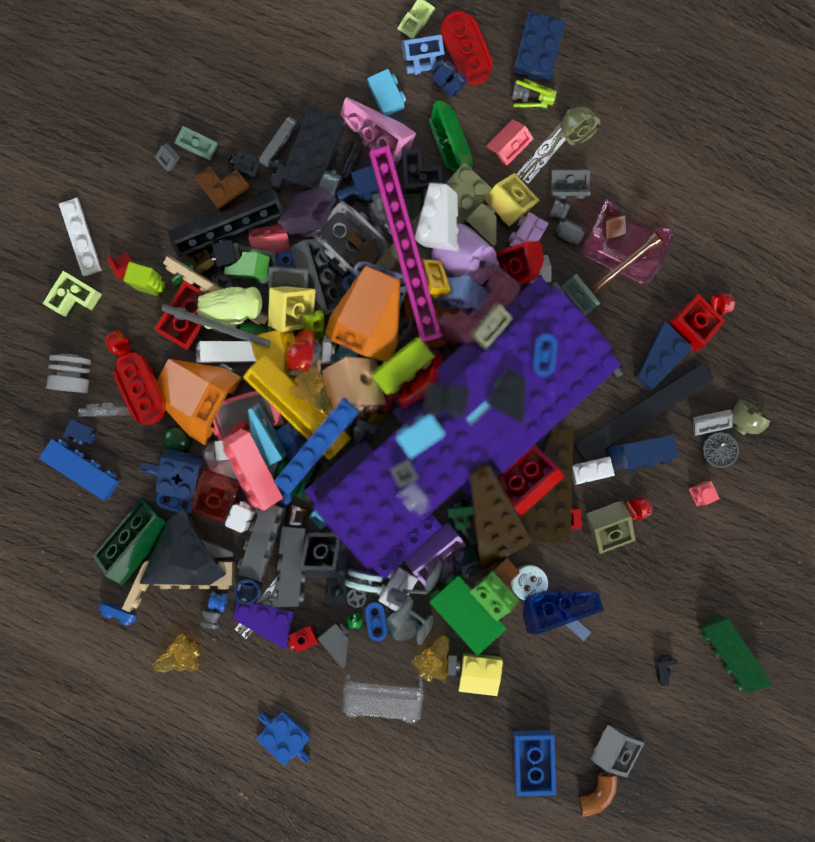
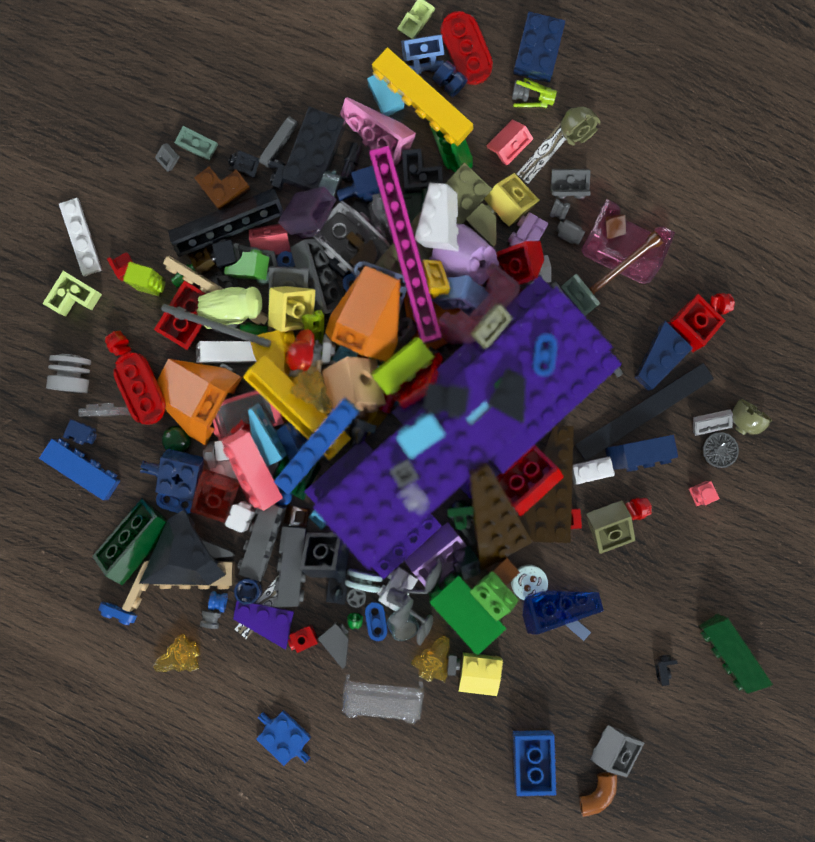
none -> yellow brick [372,47,473,146]

